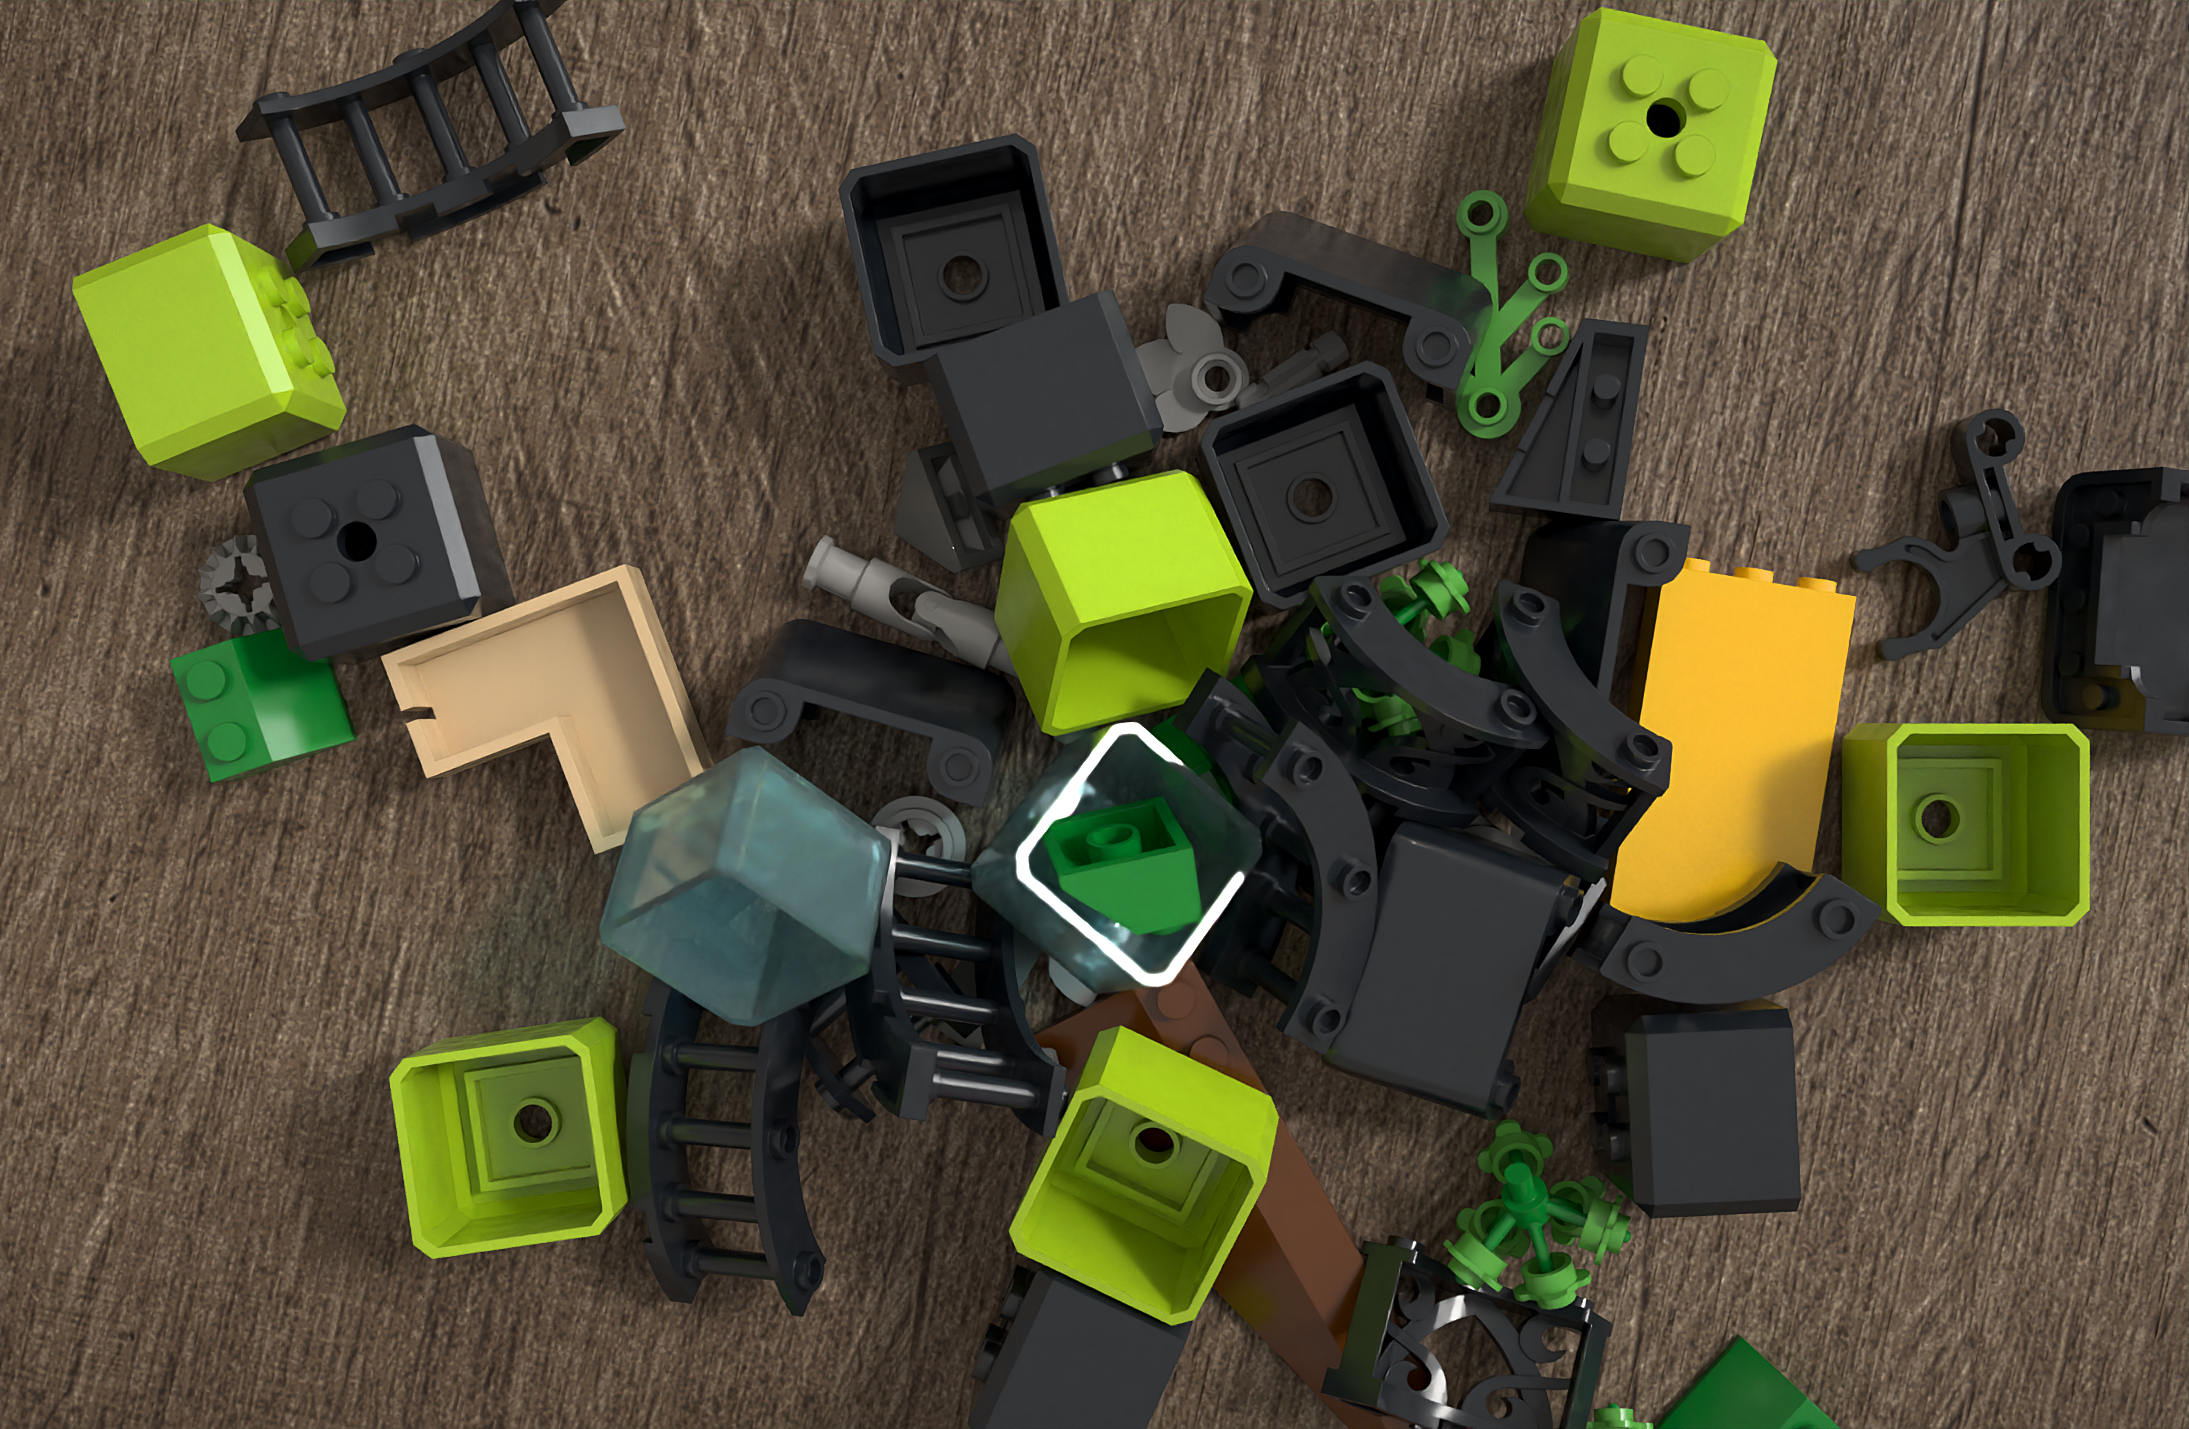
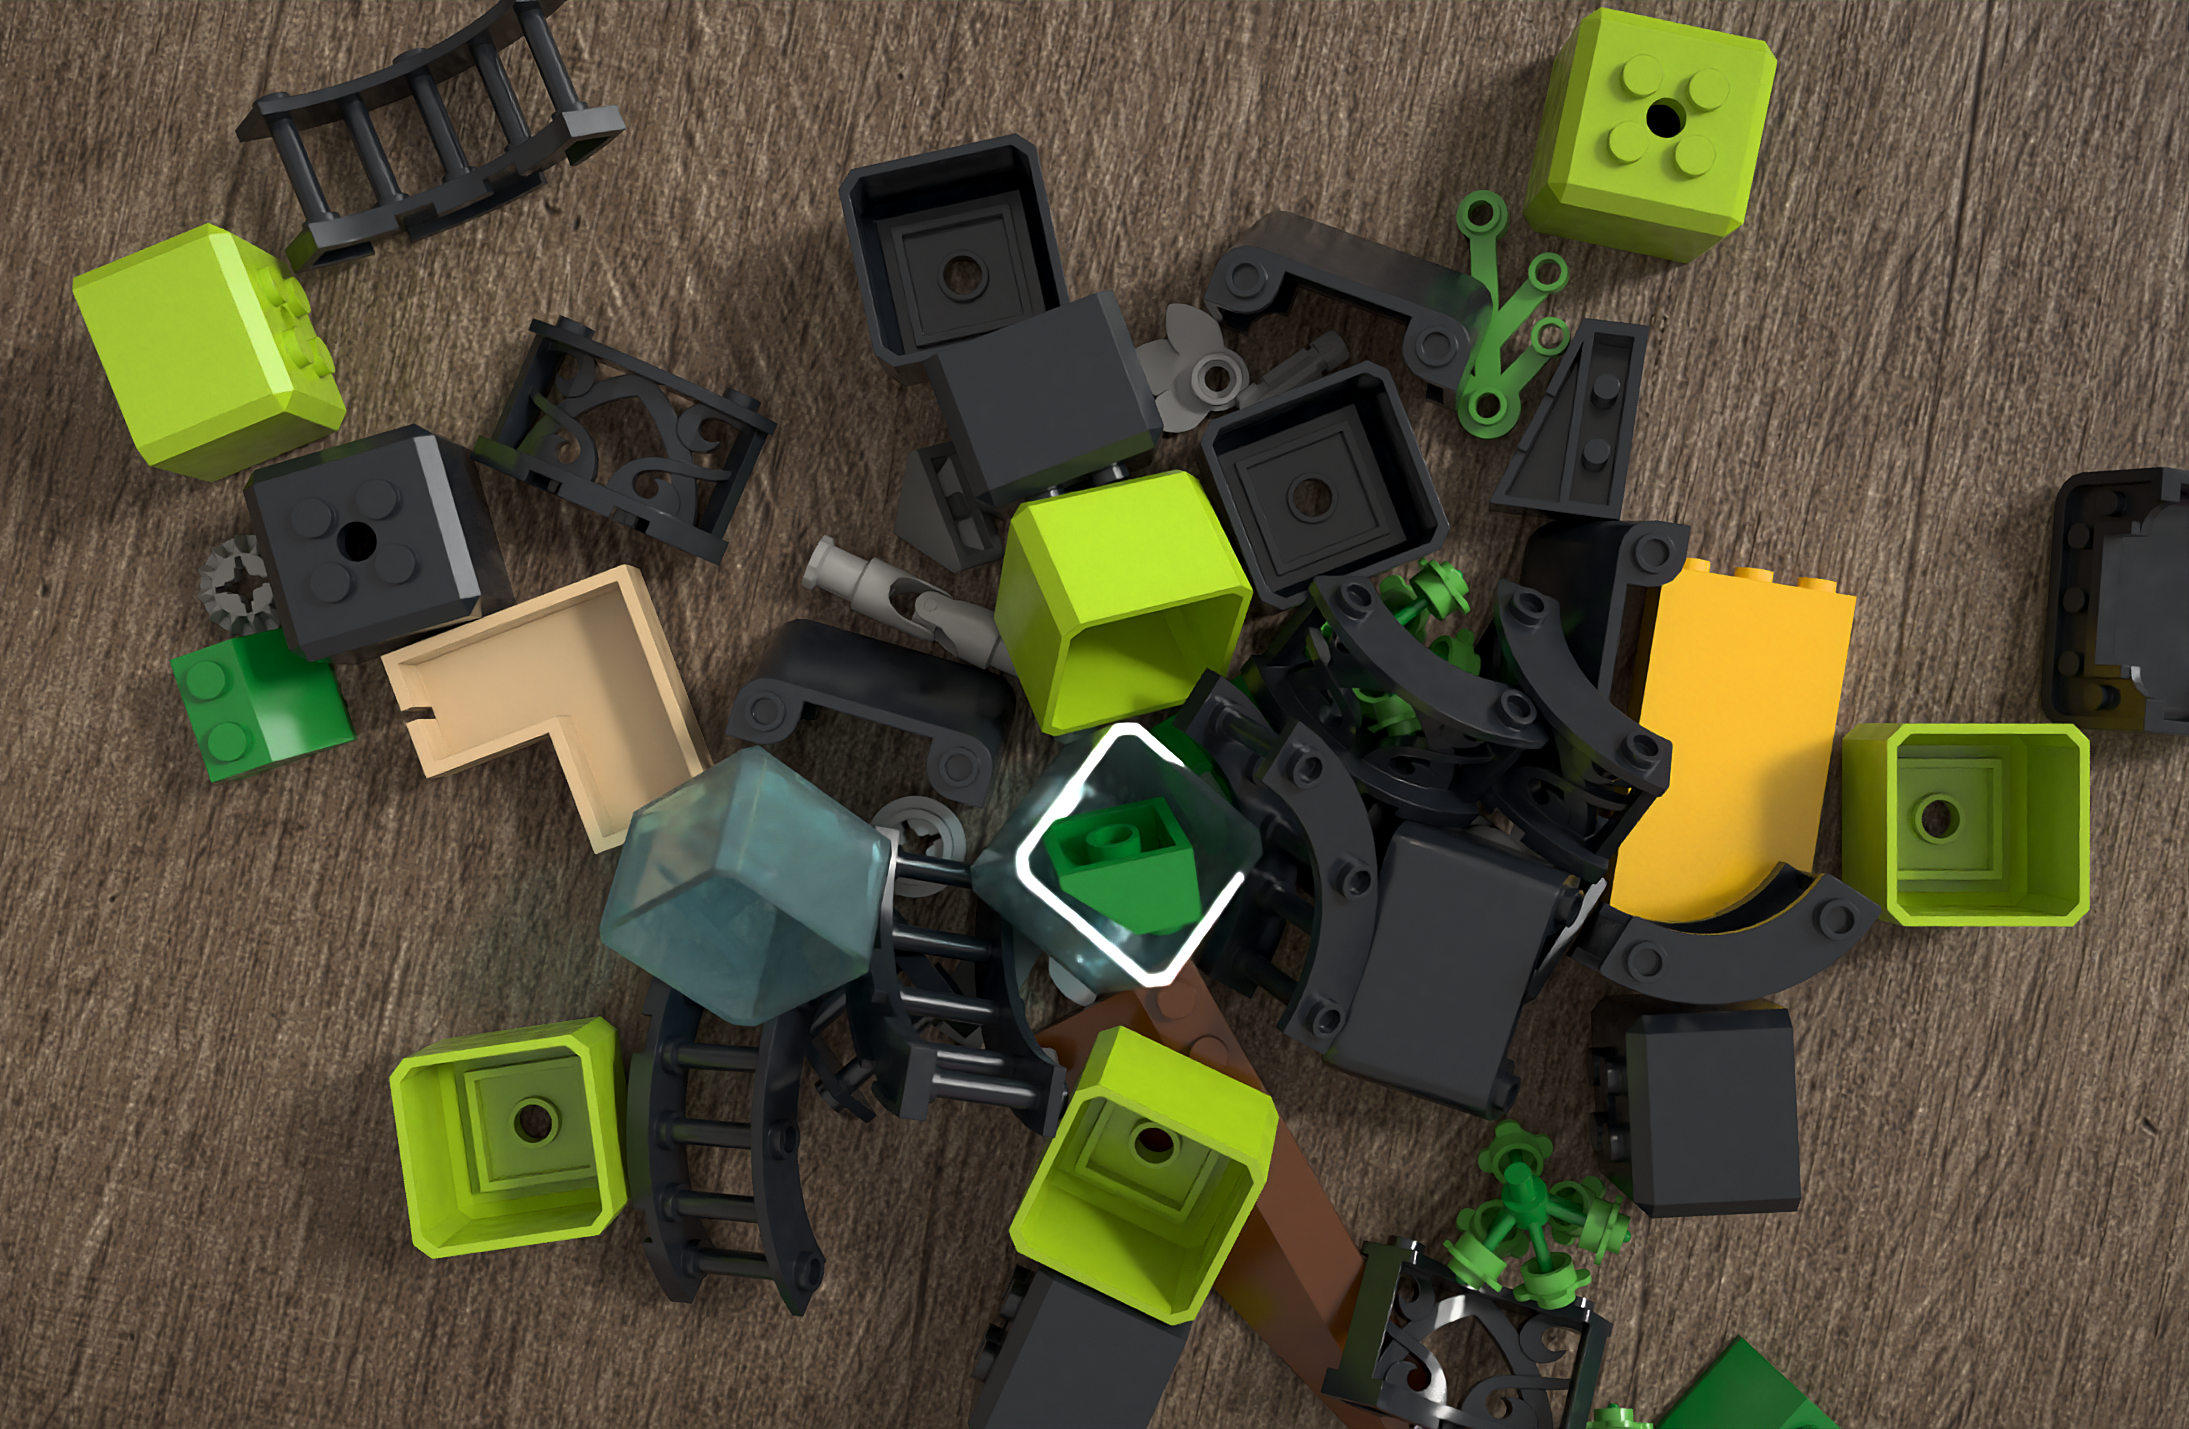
black piece [1849,408,2062,661] -> none
none -> black fence [469,315,778,566]

